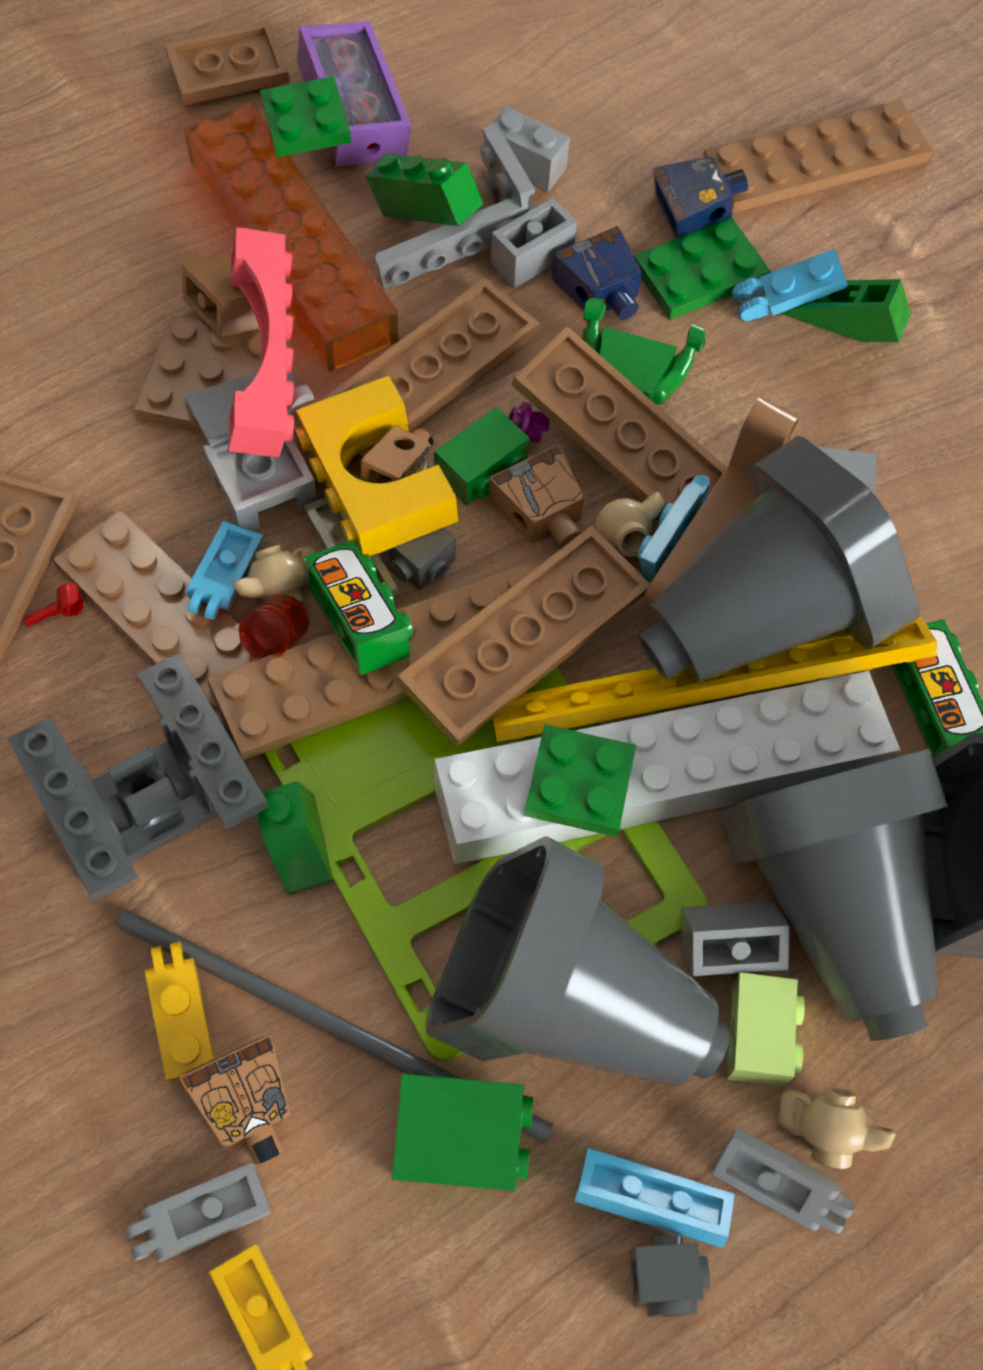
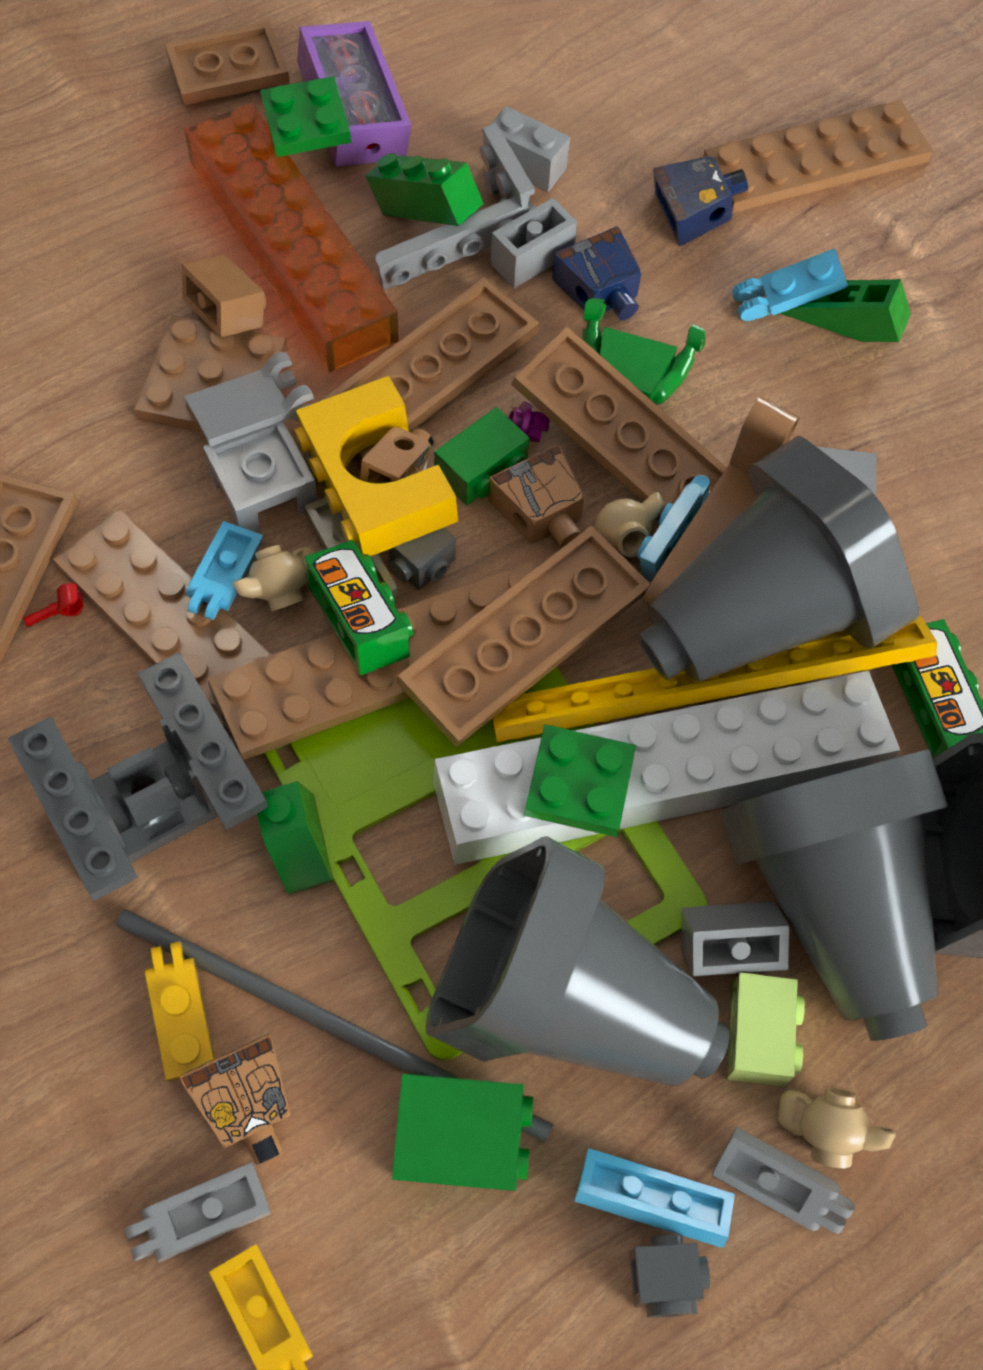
coral arch [228,227,294,458] -> none
clear red piece [239,594,309,659] -> none
green plate [634,218,771,320] -> none

